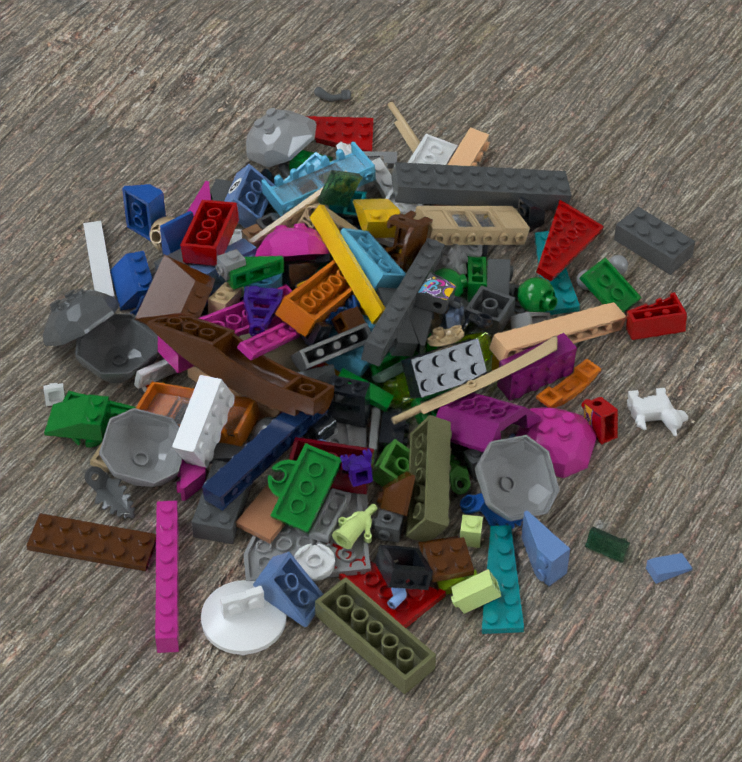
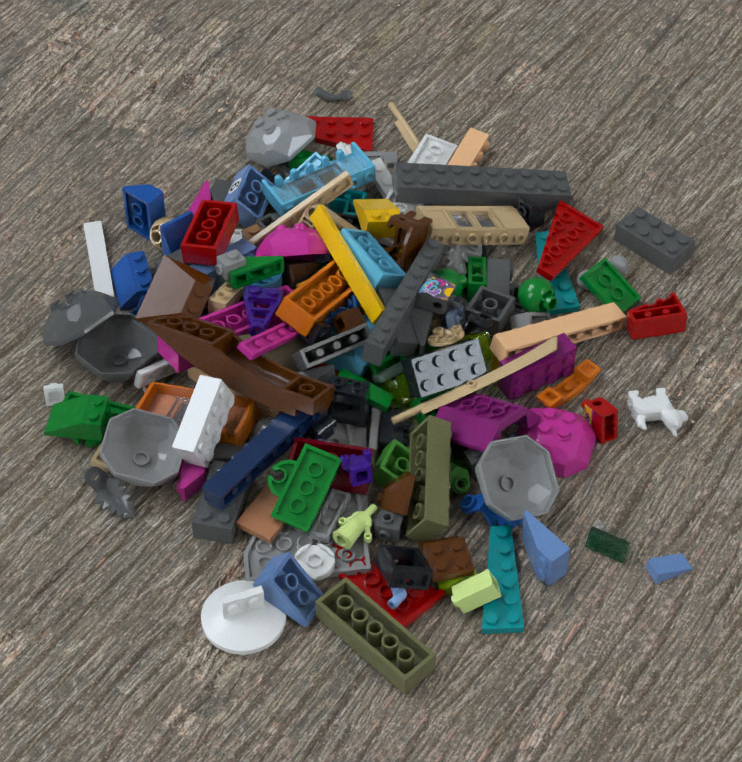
reddish brown plate [26,513,156,572] -> none
dark pink brick [155,501,179,653] -> none
clear green plate [317,170,362,207] -> none
yellowish green brick [460,515,483,548] -> none

